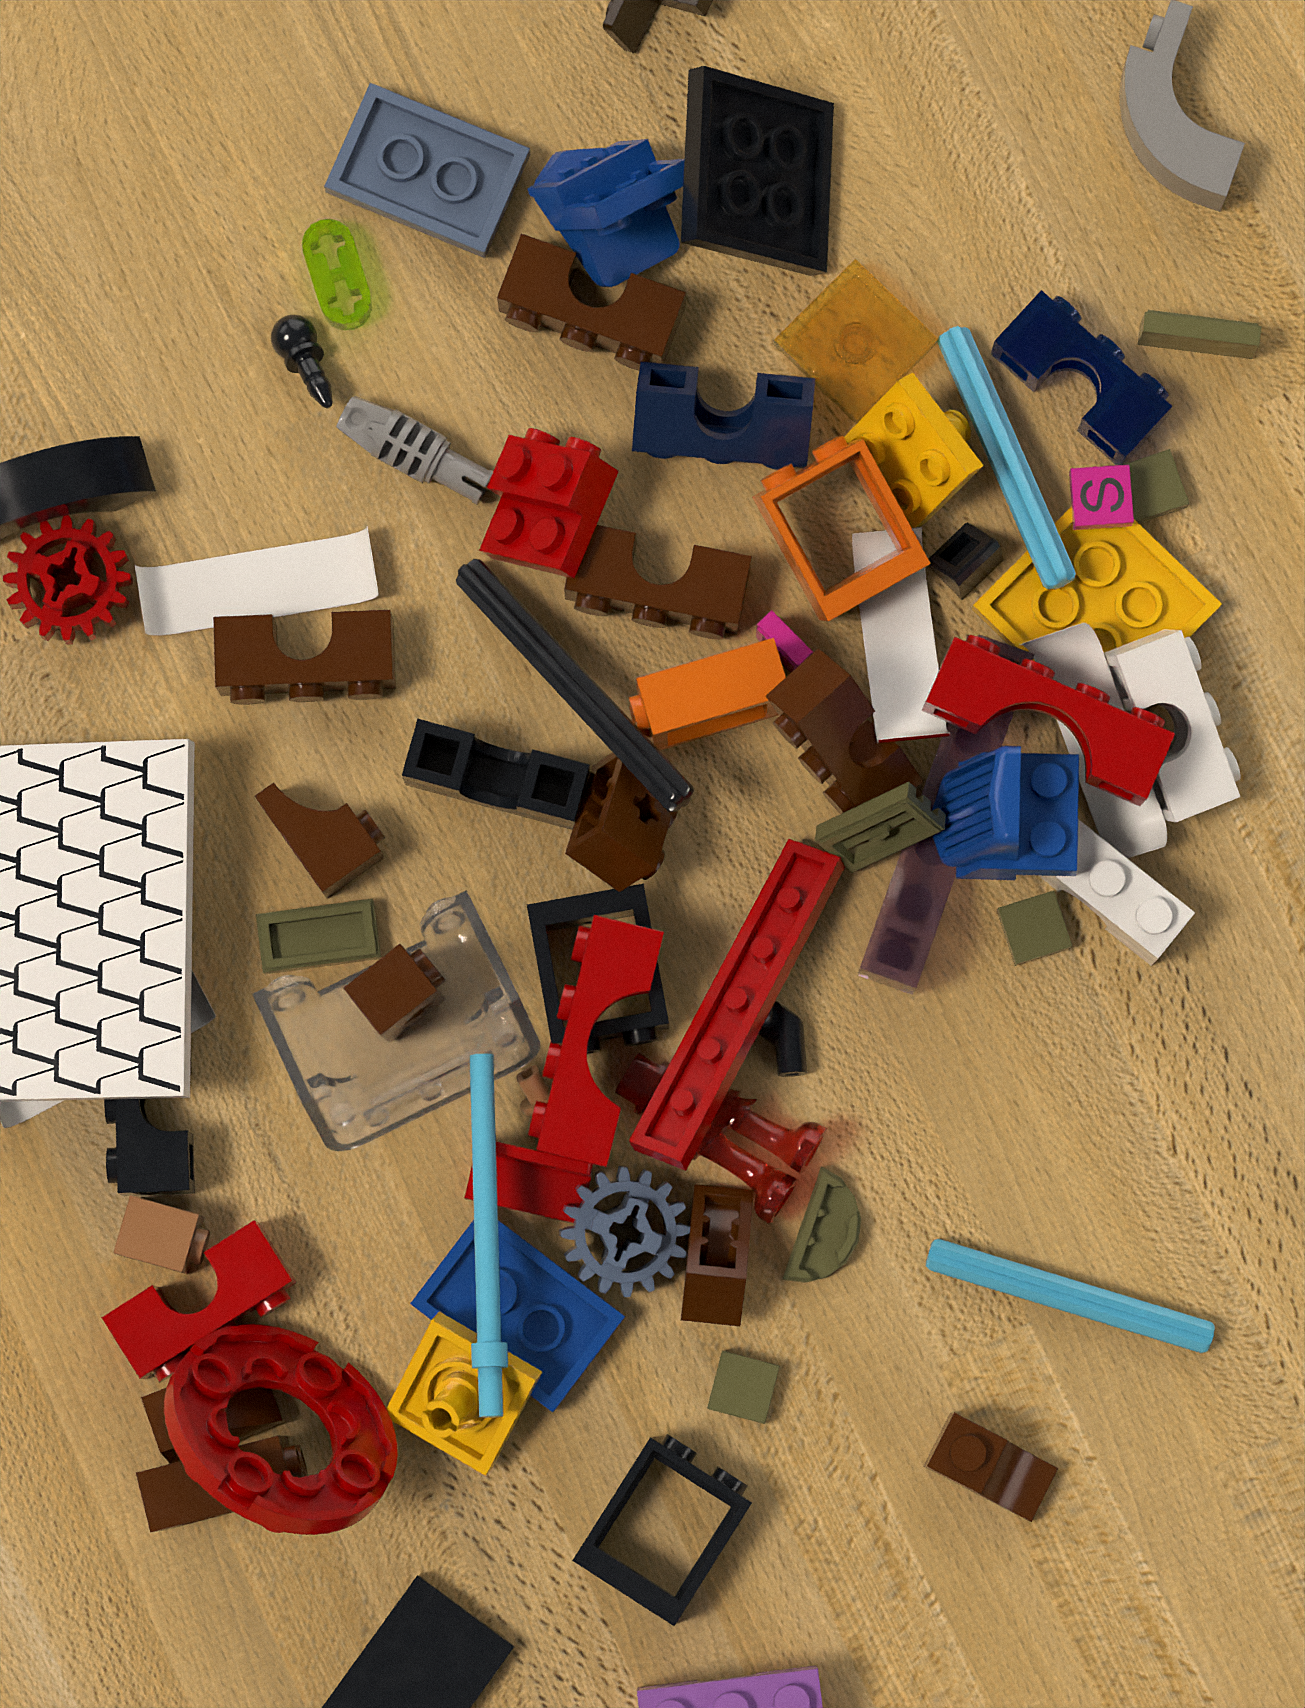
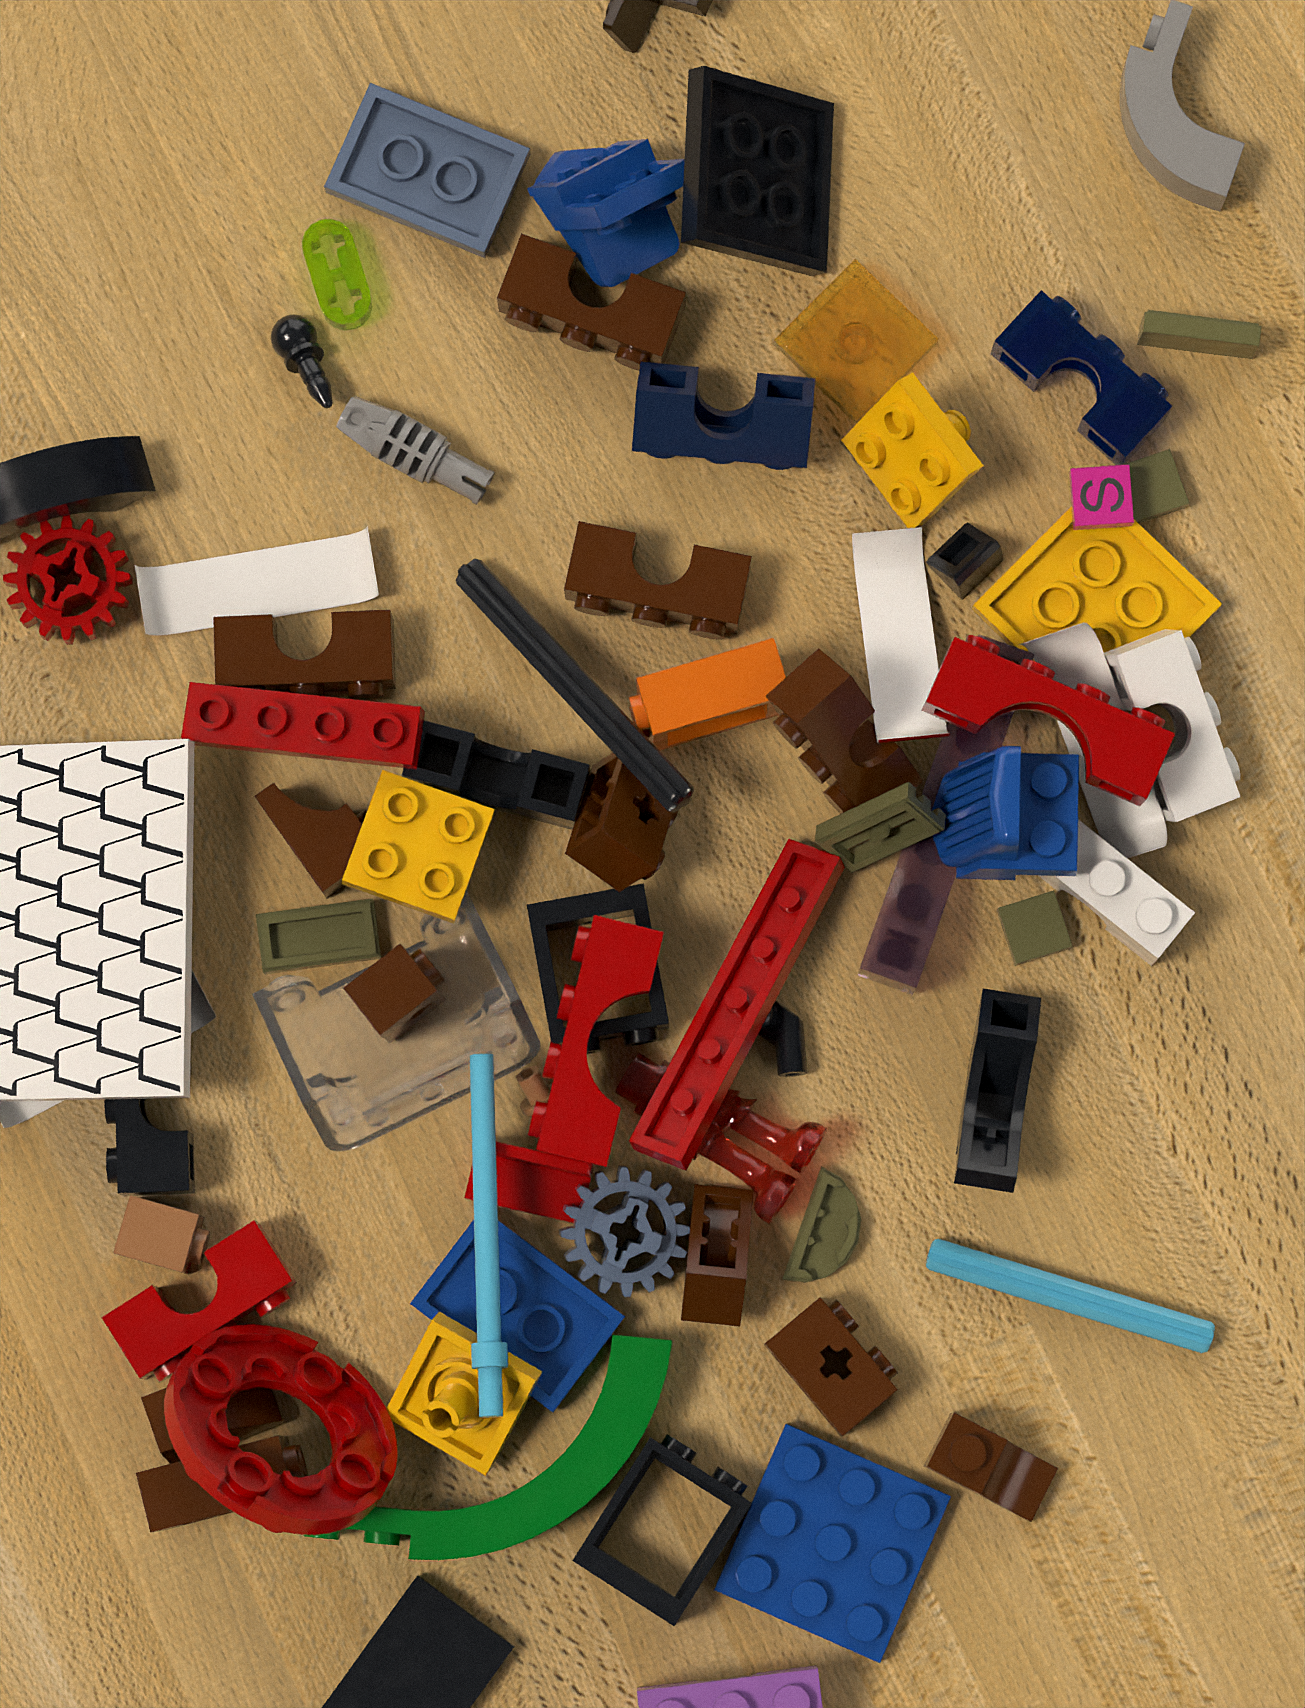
red plate [479,428,619,579] -> none
olive tile [707,1351,780,1424] -> none
orange window [752,435,931,622] -> none
dark pink tile [756,610,813,673] -> none
medium azure axle [938,326,1076,590] -> none
none -> red plate [181,682,425,769]
none -> green arch [304,1335,672,1560]
none -> yellow plate [342,770,495,924]
none -> blue plate [714,1424,951,1663]
none -> reddish brown brick [764,1297,898,1437]
none -> black arch [954,988,1041,1193]

